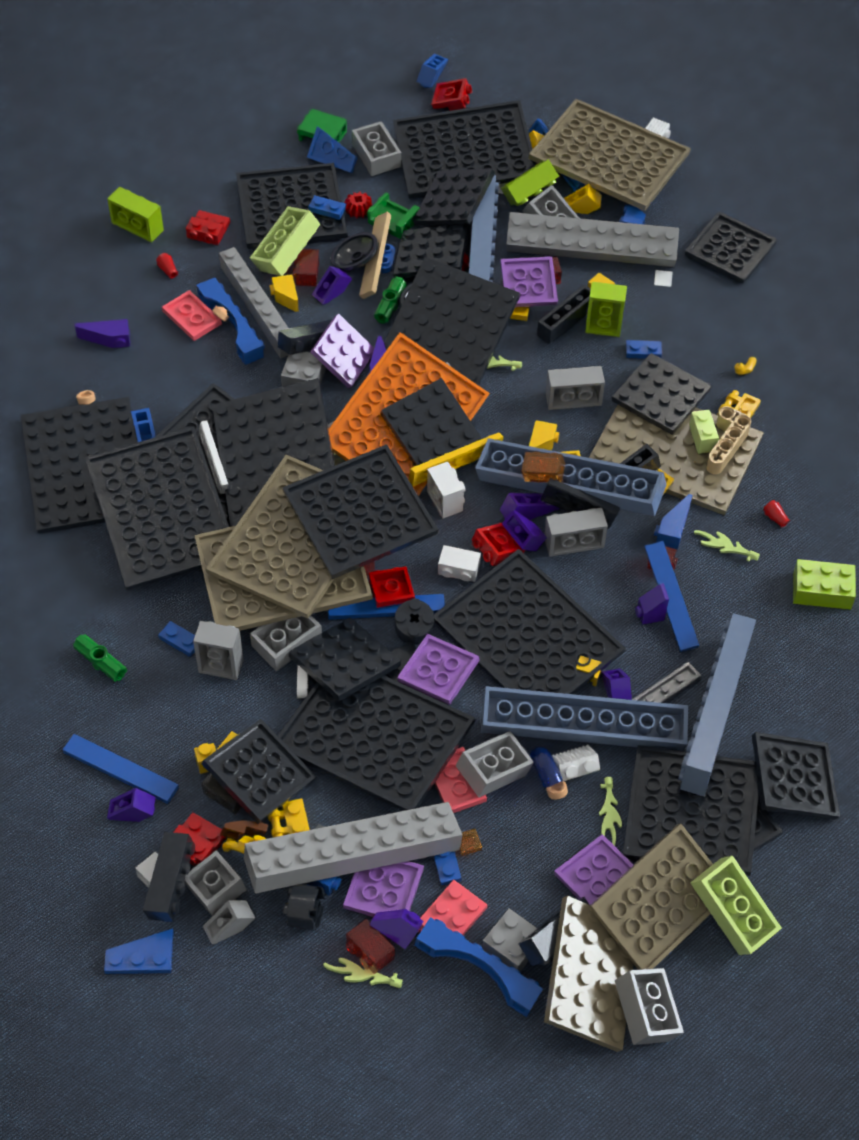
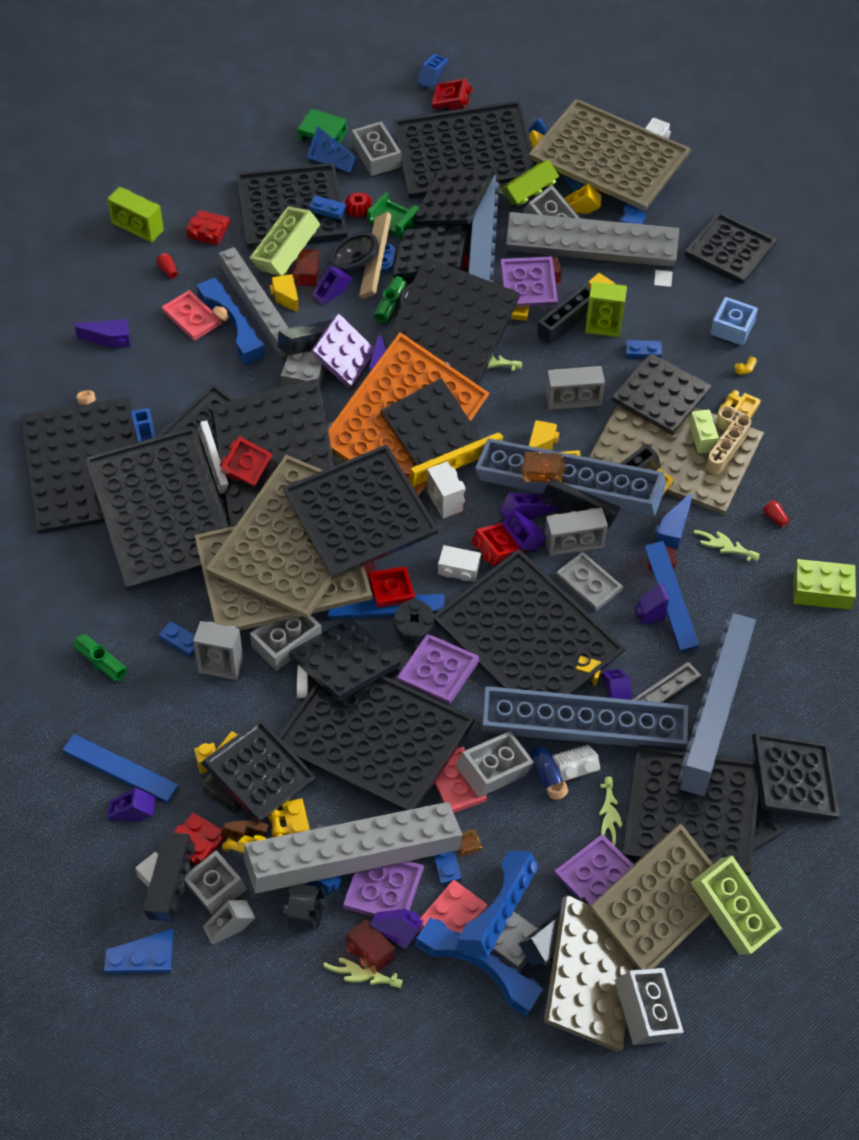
none -> red plate [219,436,272,487]
none -> blue arch [458,851,538,957]
none -> light grey tile [555,552,623,612]
none -> light blue brick [710,297,758,346]

